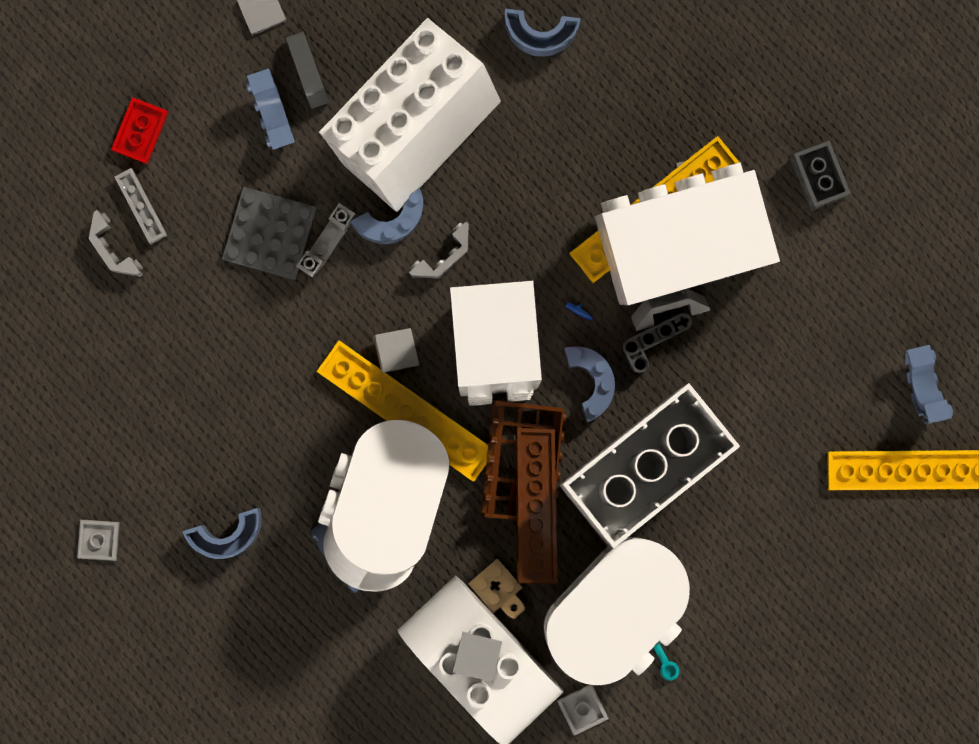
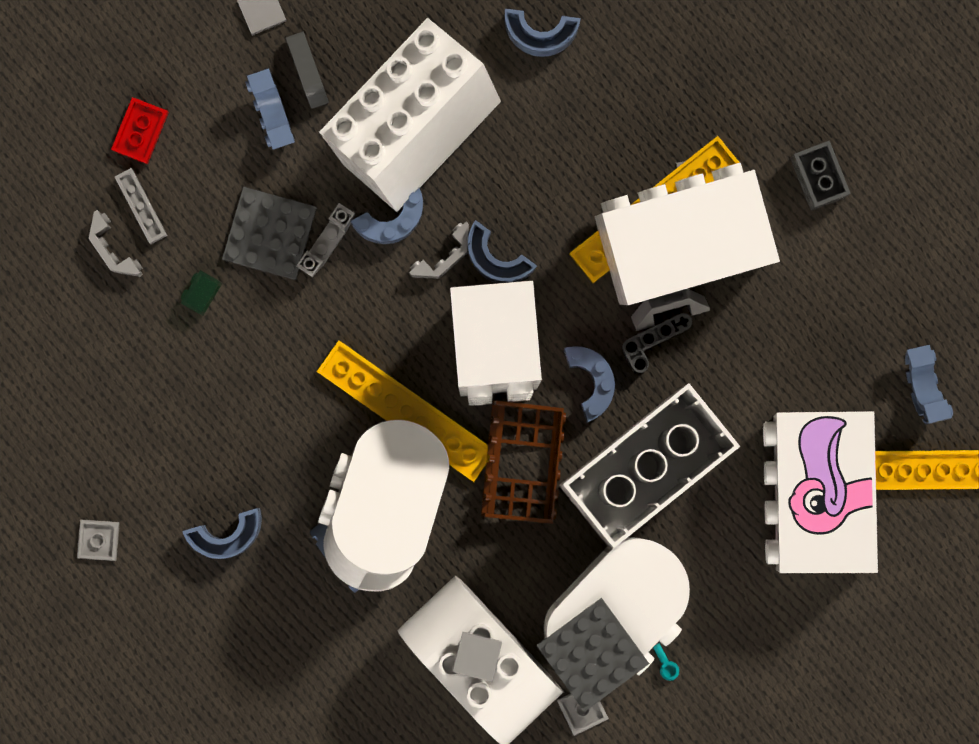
light grey tile [373,328,419,373] -> none
tan plate [468,558,525,619] -> none
reddish brown plate [516,428,557,584] -> none
blue helmet [565,302,593,320] -> none
none -> clear green brick [181,270,222,316]
none -> sand blue brick [468,220,537,283]
none -> dark grey plate [537,598,650,712]
none -> white brick [763,411,878,573]

